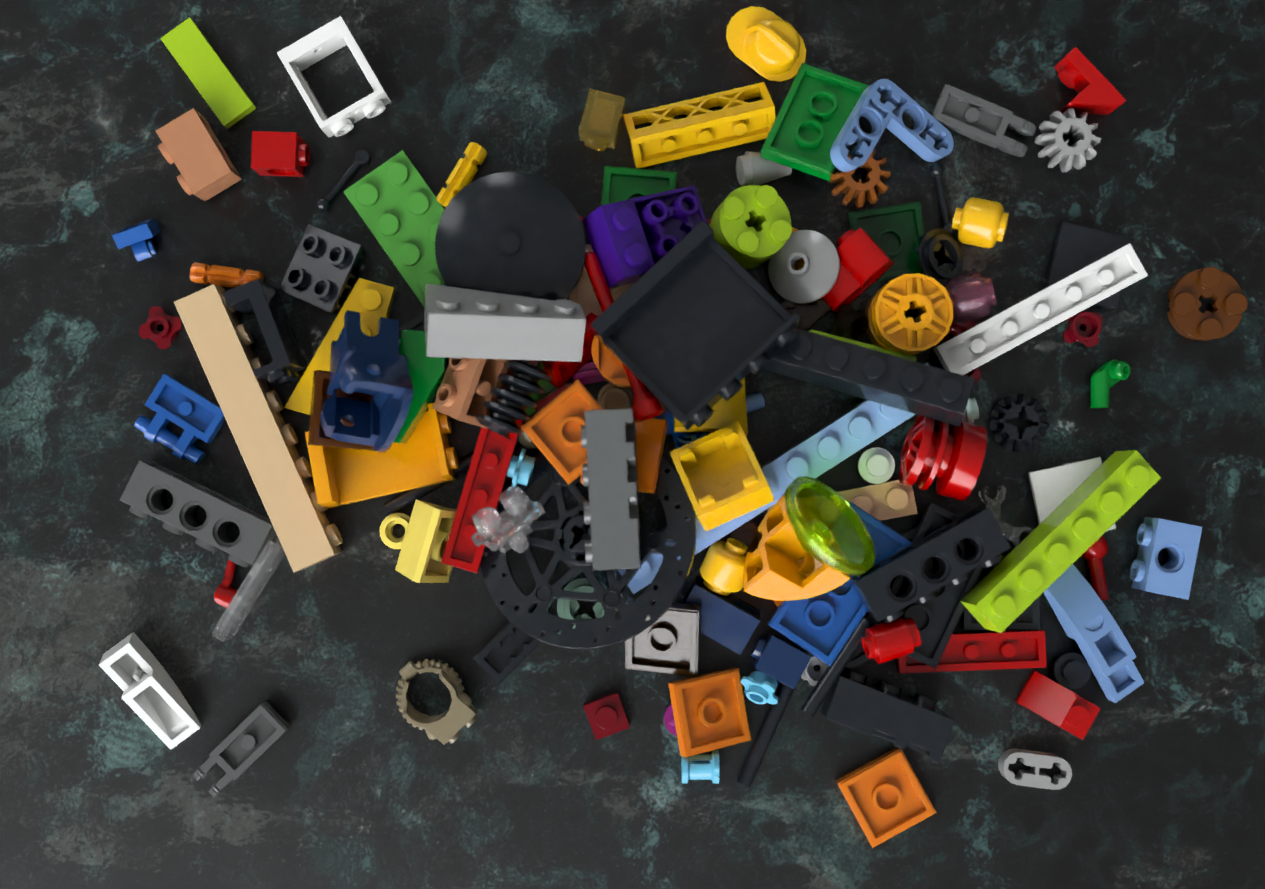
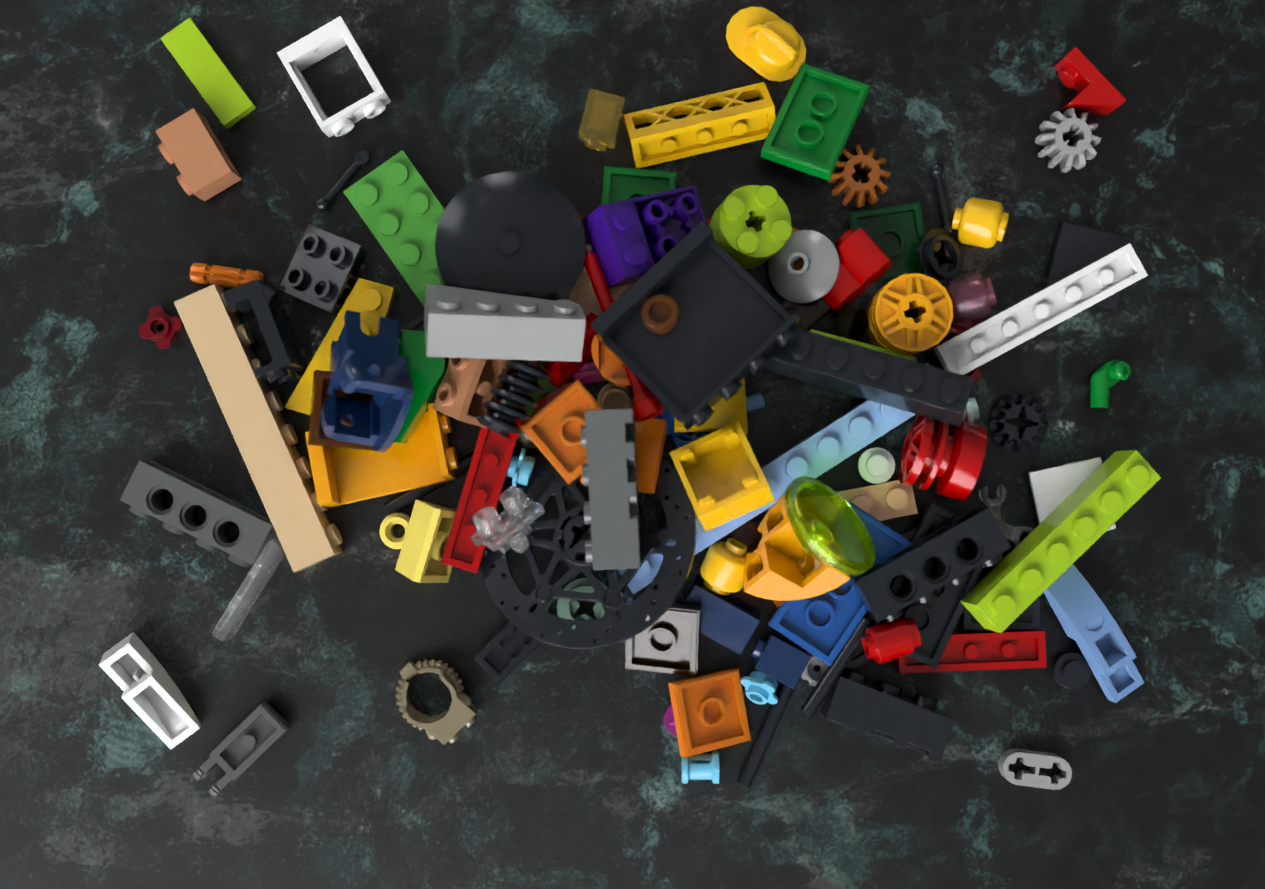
blue tile [112,218,161,262] -> none
blue plate [134,374,226,465] -> none
red hand [214,559,241,609] -> none
red brick [251,131,310,177] -> none
yellow axle [436,142,487,208] -> none
dark red plate [583,691,630,740] -> none
light grey cone [736,151,792,185] -> none
medium blue beam [830,79,954,172] -> none
orange tile [836,747,937,848] -> none
dark grey hinge [931,84,1036,157] -> none
red slope [1015,670,1101,740] -> none
dark red plate [1062,312,1103,347] -> none
red bar [1081,536,1109,602] -> none
medium blue brick [1130,517,1203,600] -> none
reddish brown plate [1167,267,1248,341] -> none
none -> reddish brown tile [641,294,680,334]

